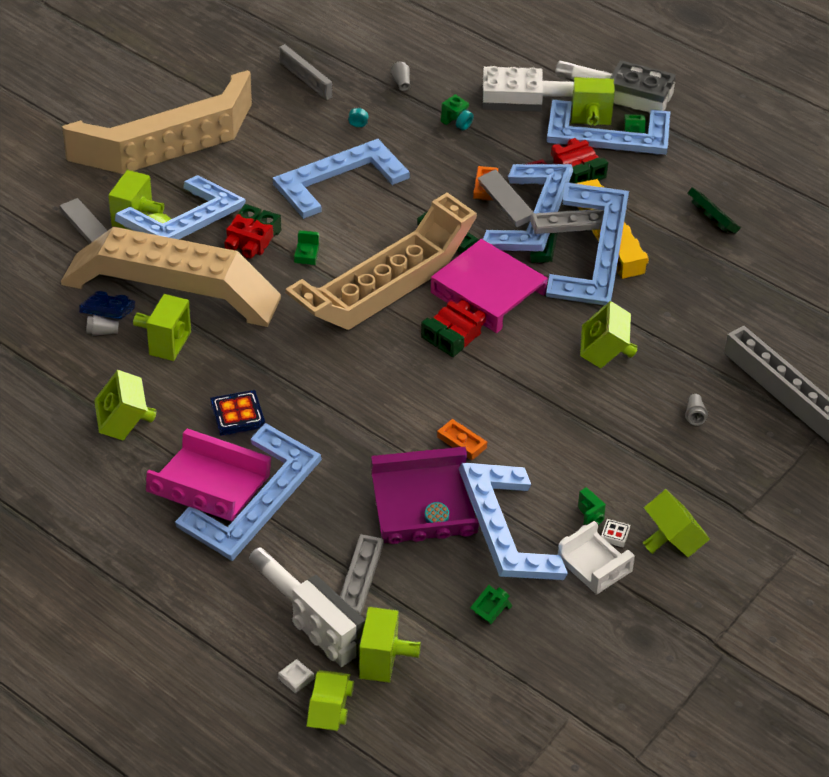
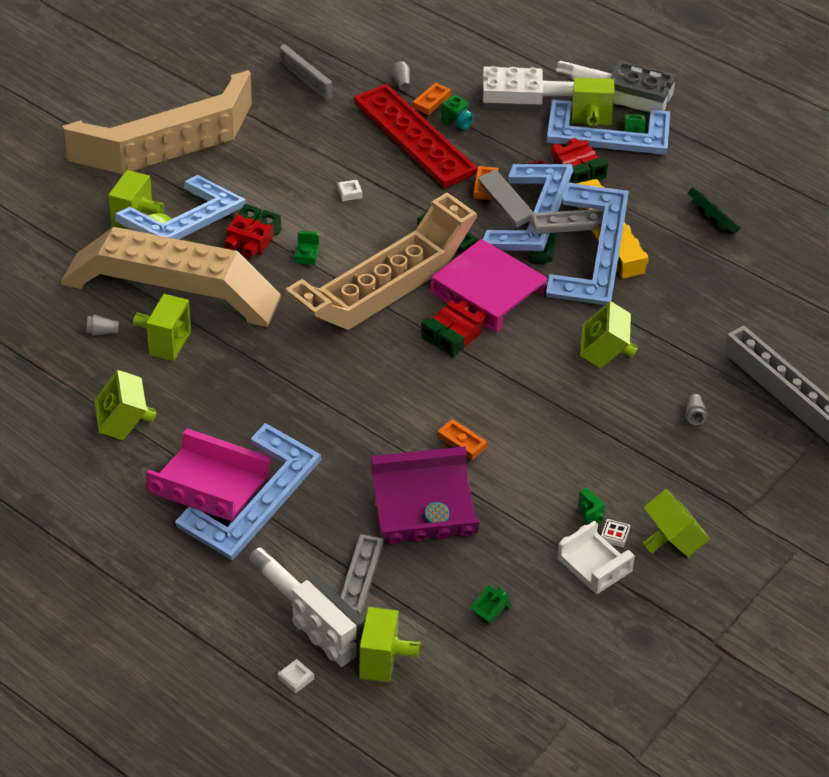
light grey tile [59,198,107,244] -> none
clear blue tile [79,291,135,319] -> none
tile [210,390,265,436] -> none
light blue plate [273,139,410,219] -> none
lime brick [307,670,354,731] -> none
teal tile [348,108,368,127] -> none
light blue plate [459,463,568,580] -> none
none -> white tile [337,180,362,201]
none -> red plate [354,84,478,188]
none -> orange plate [413,83,451,115]

